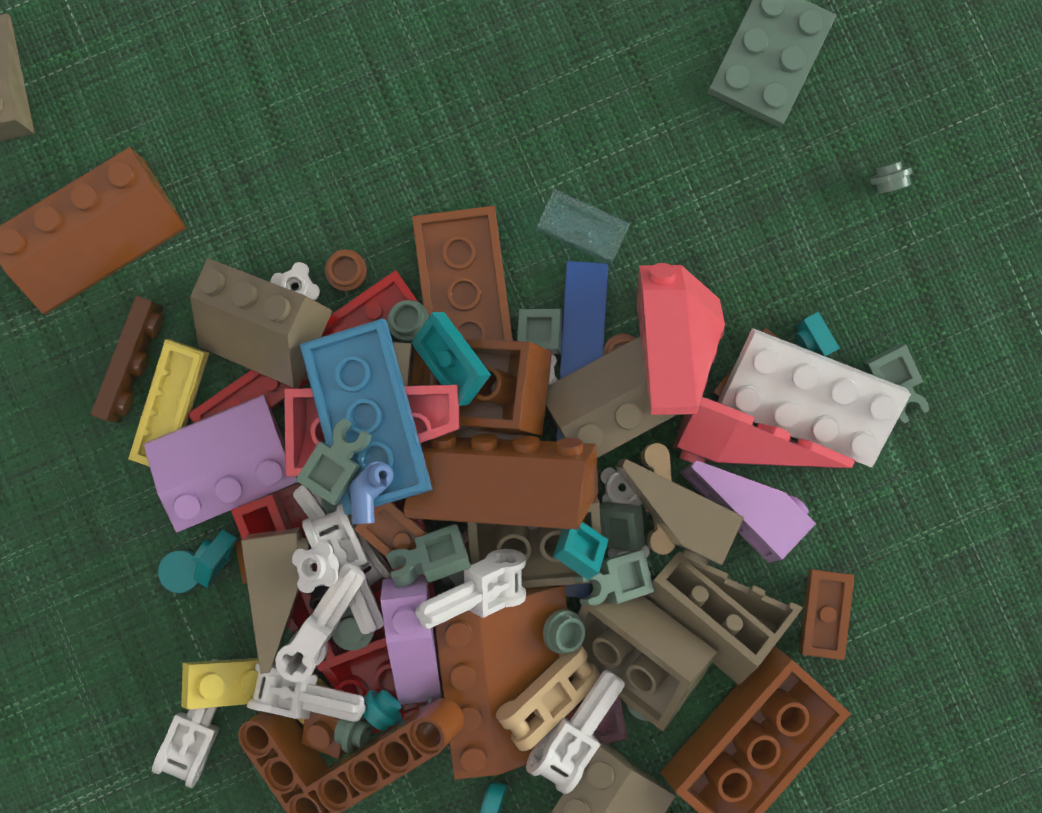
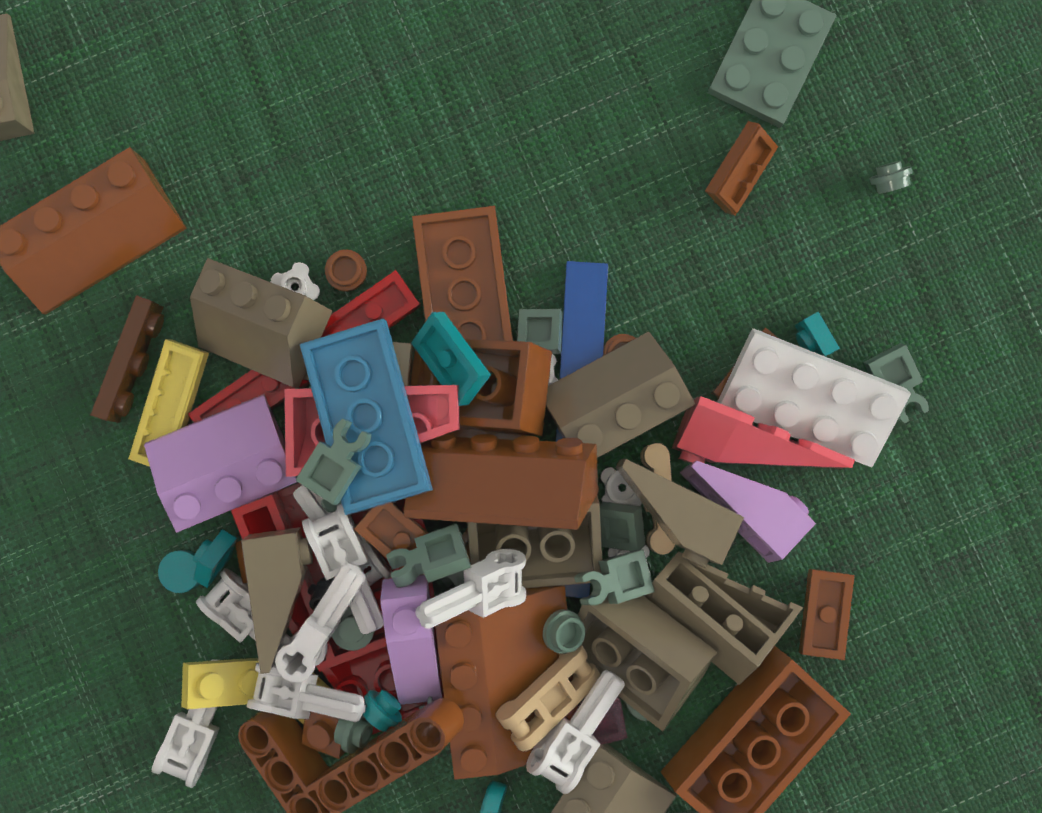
white plate [292,542,339,593] -> none
medium blue arm [350,461,394,524] -> none
sand green plate [387,300,429,342] -> none
clear light blue plate [537,189,630,264] -> none
teal plate [553,522,608,580] -> none
coral wedge [637,263,725,415] -> none
none -> white connector [196,568,304,657]
none -> dark orange plate [705,121,778,216]

